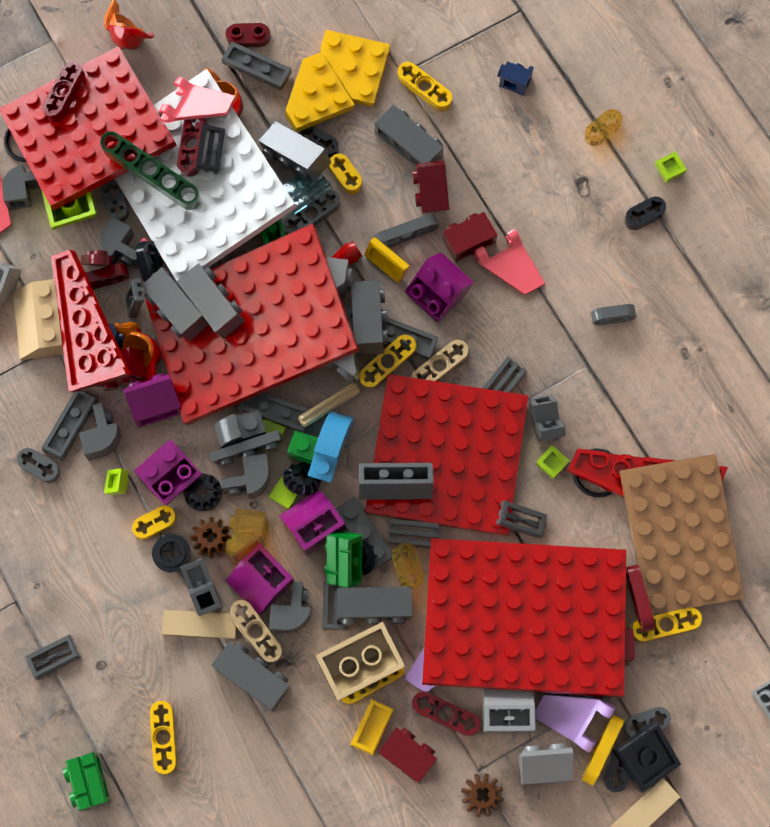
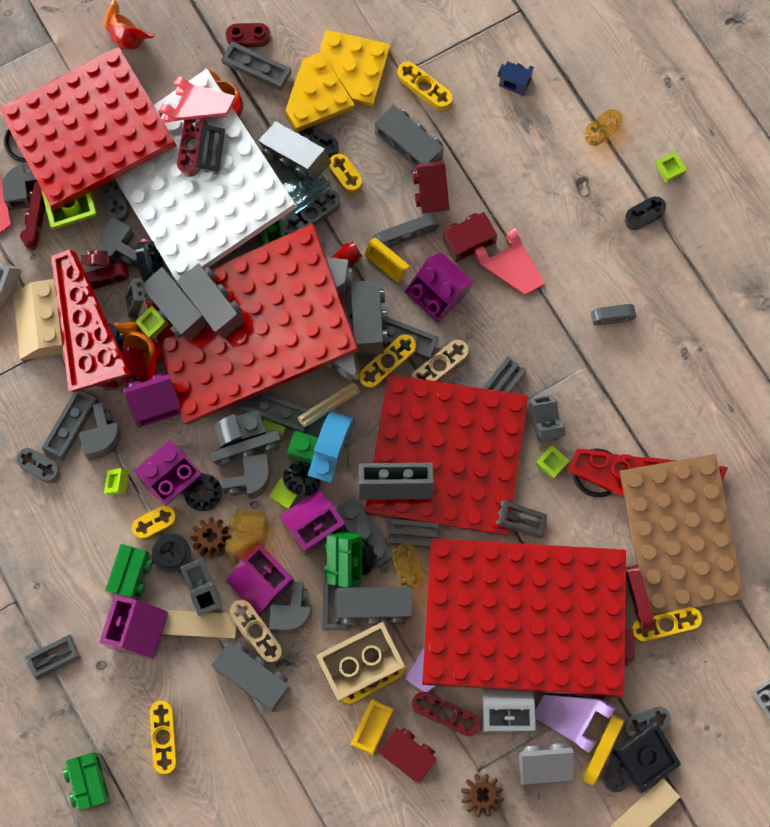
dark red beam [42,62,85,122] -> none
dark green beam [100,131,201,210] -> none
none -> dark red plate [20,182,46,250]
none -> magenta slope [99,595,169,659]
none -> green brick [105,544,153,600]
none -> lime plate [135,306,169,339]

